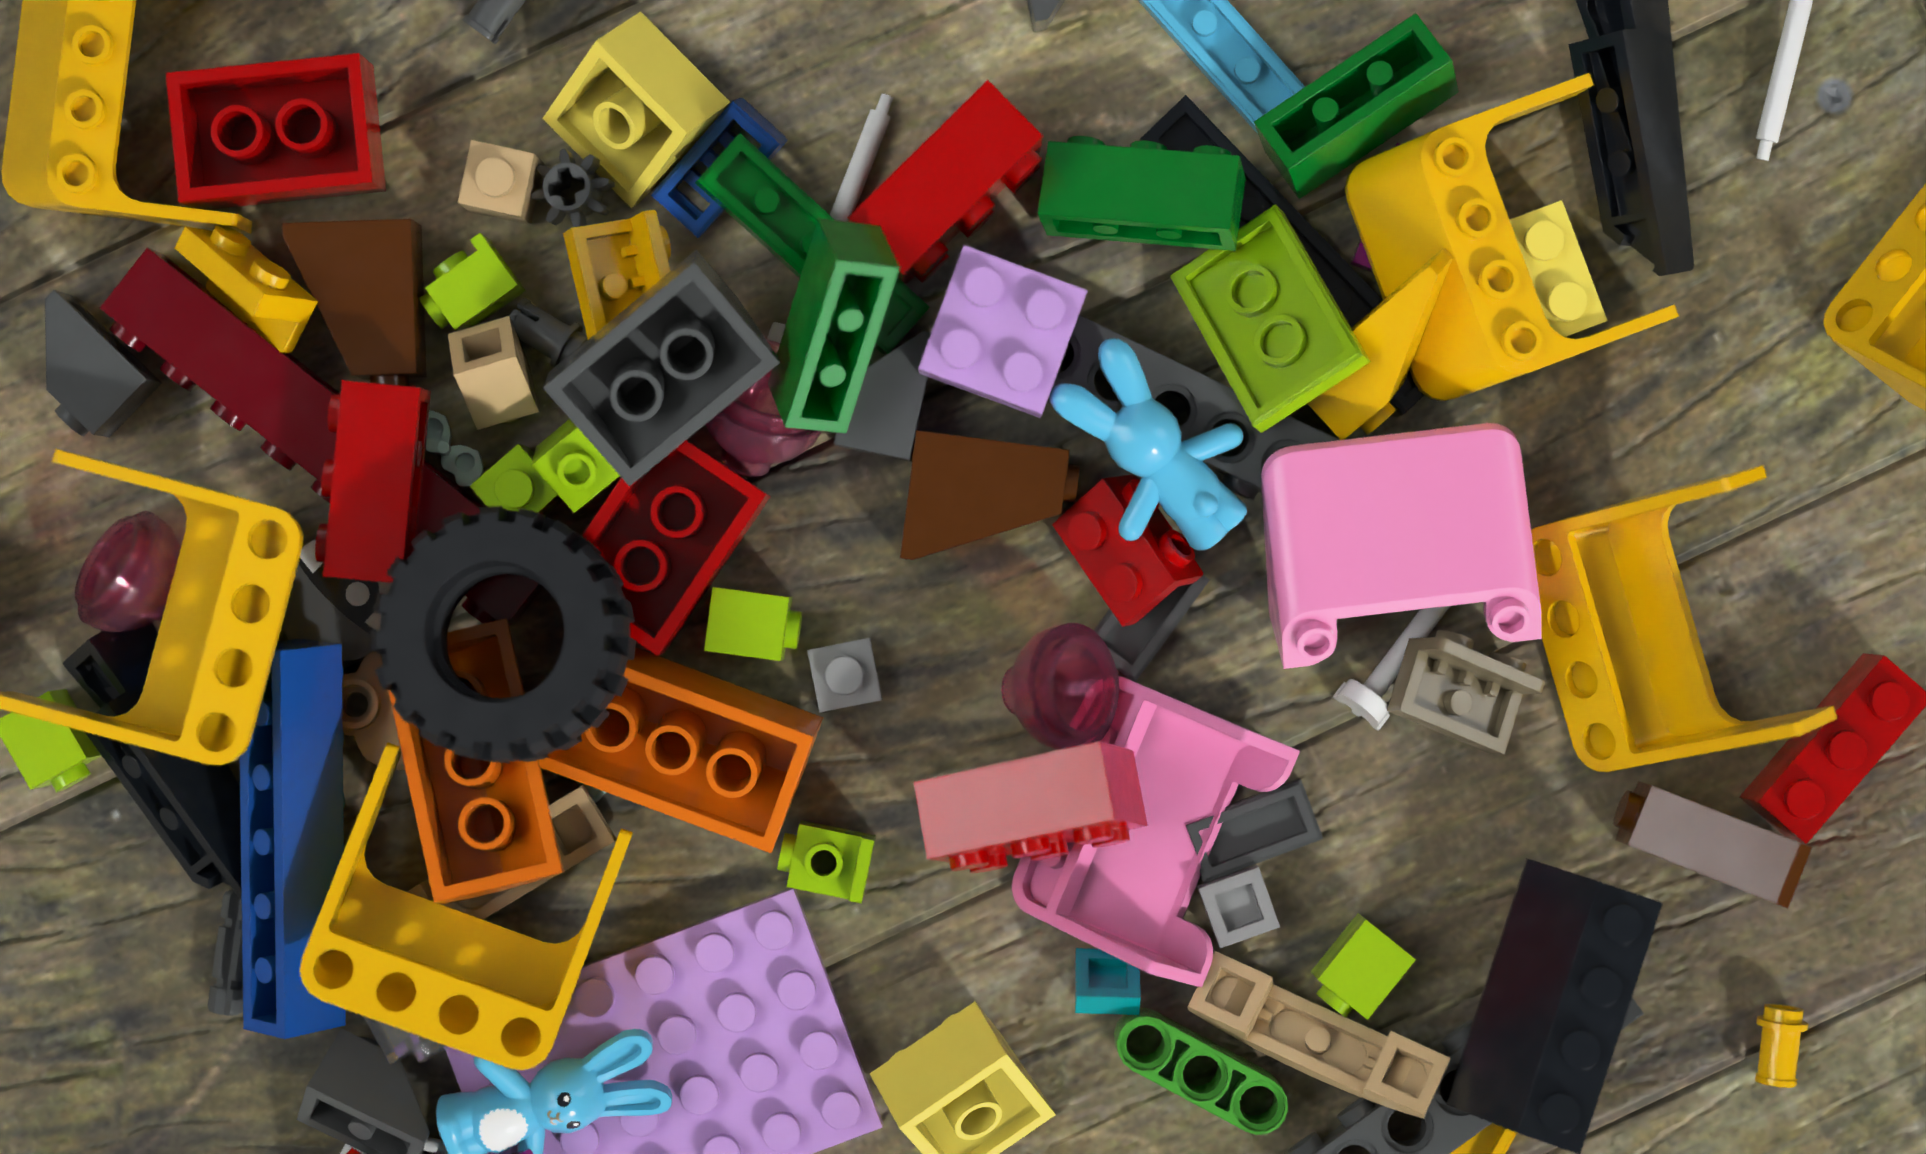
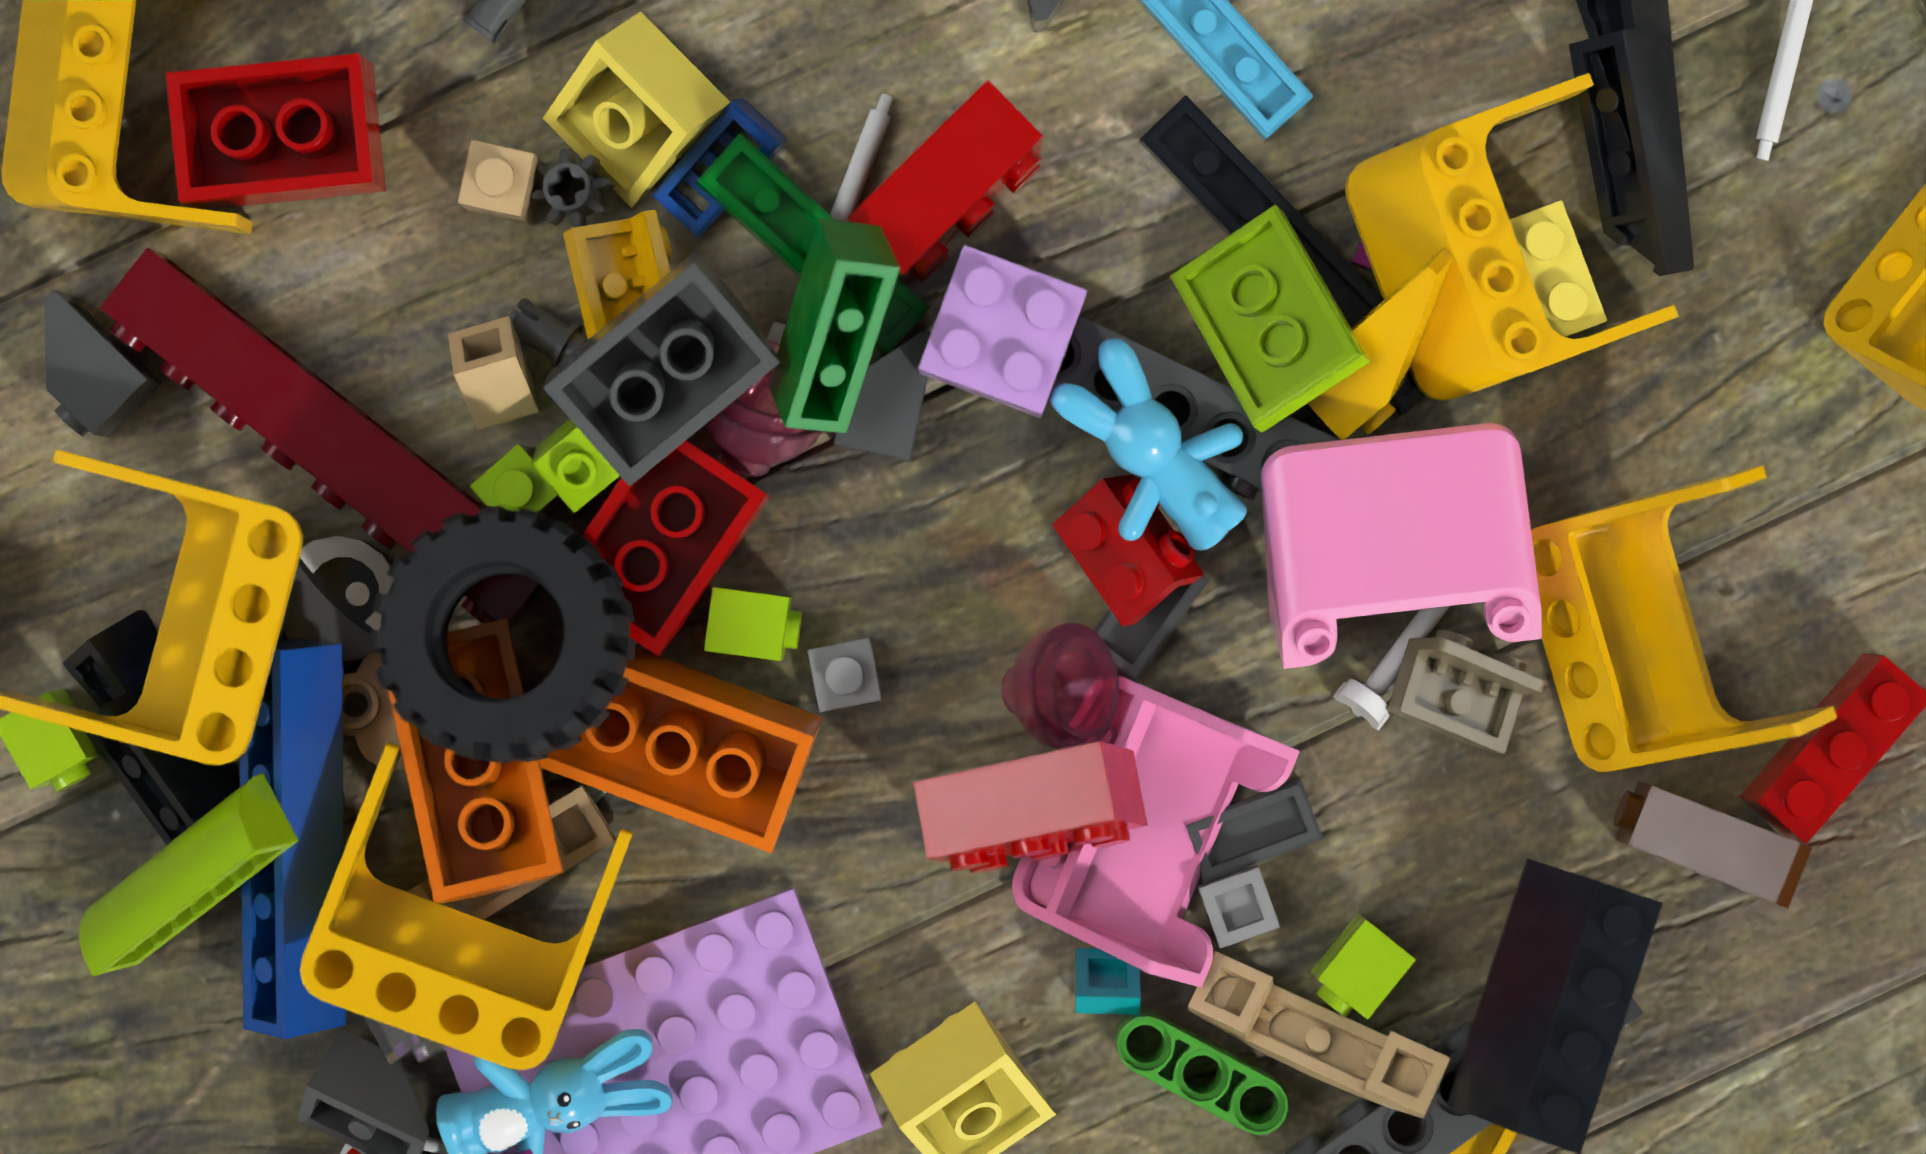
clear pink piece [75,511,181,633] -> none
yellow bracket [174,225,318,353] -> none
dark grey axle [207,890,243,1016] -> none
reddish brown slope [282,219,427,386] -> none
red brick [315,380,431,583] -> none
lime brick [419,233,526,331] -> none
light aqua piece [426,410,484,489] -> none
lime brick [777,820,876,903] -> none
reddish brown slope [900,430,1080,560] -> none
green brick [1037,136,1246,251] -> none
green brick [1254,13,1459,199] -> none
yellow pin [1755,1004,1808,1088] -> none
none -> lime brick [79,773,299,976]

